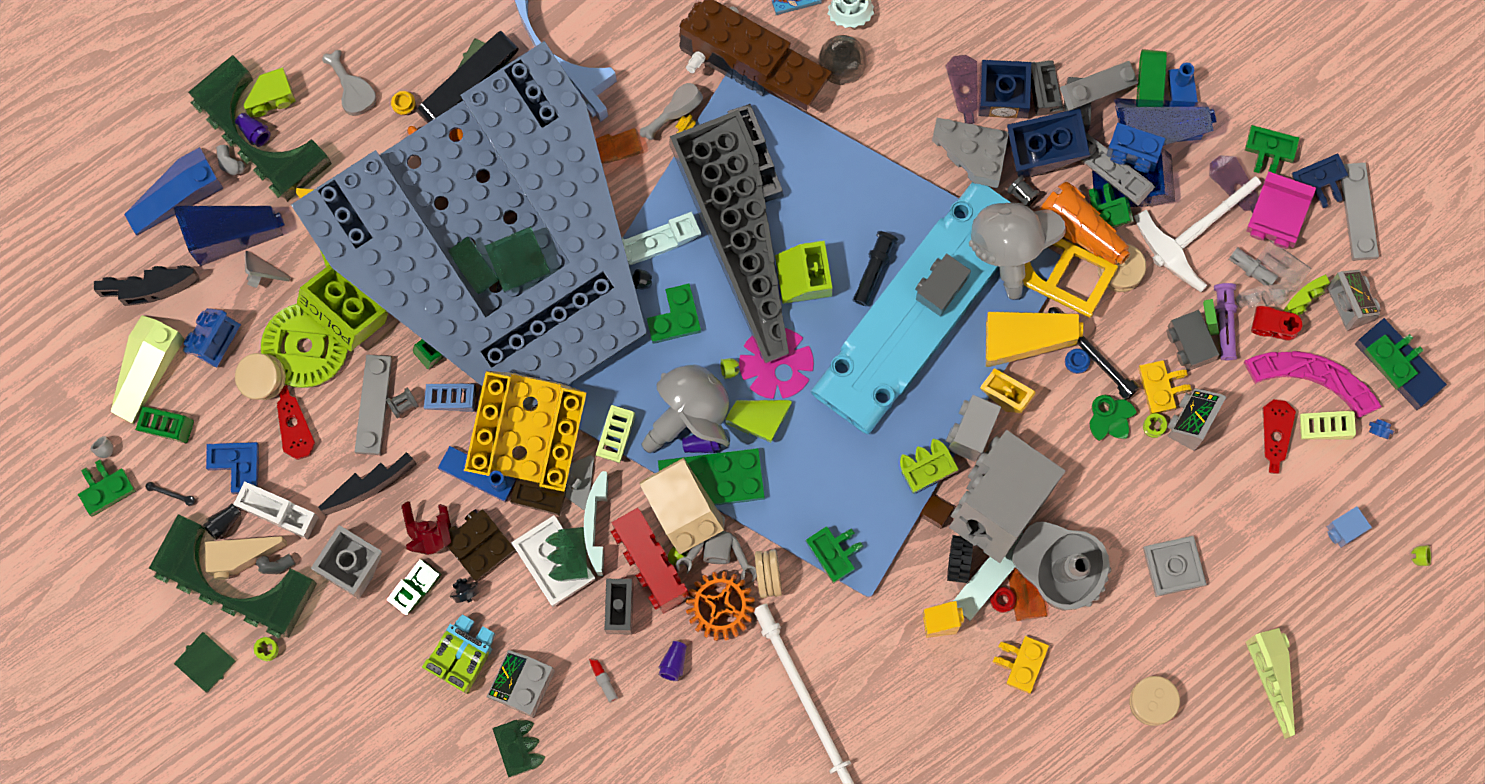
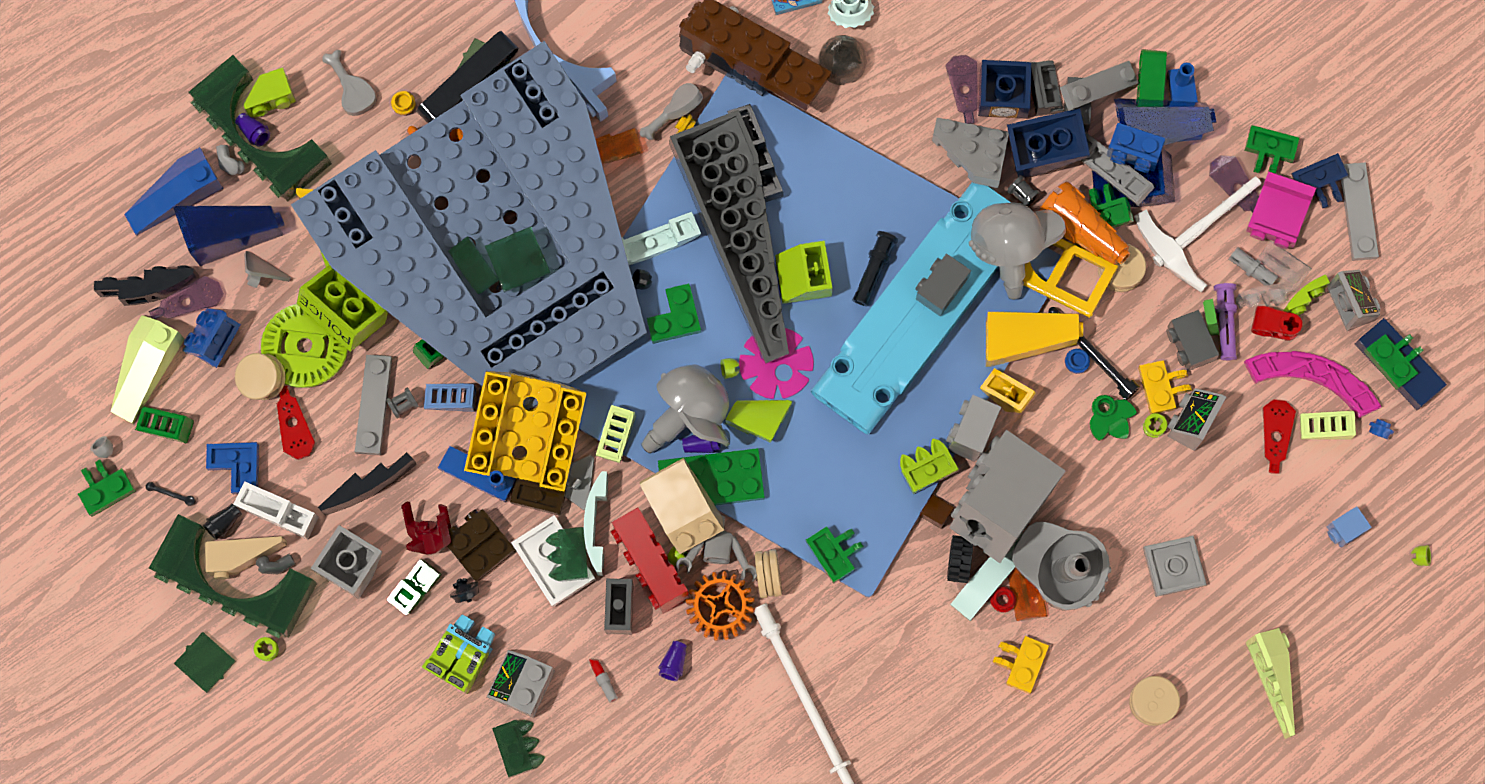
yellow slope [922,601,964,638] -> none
none -> clear purple piece [149,276,224,319]

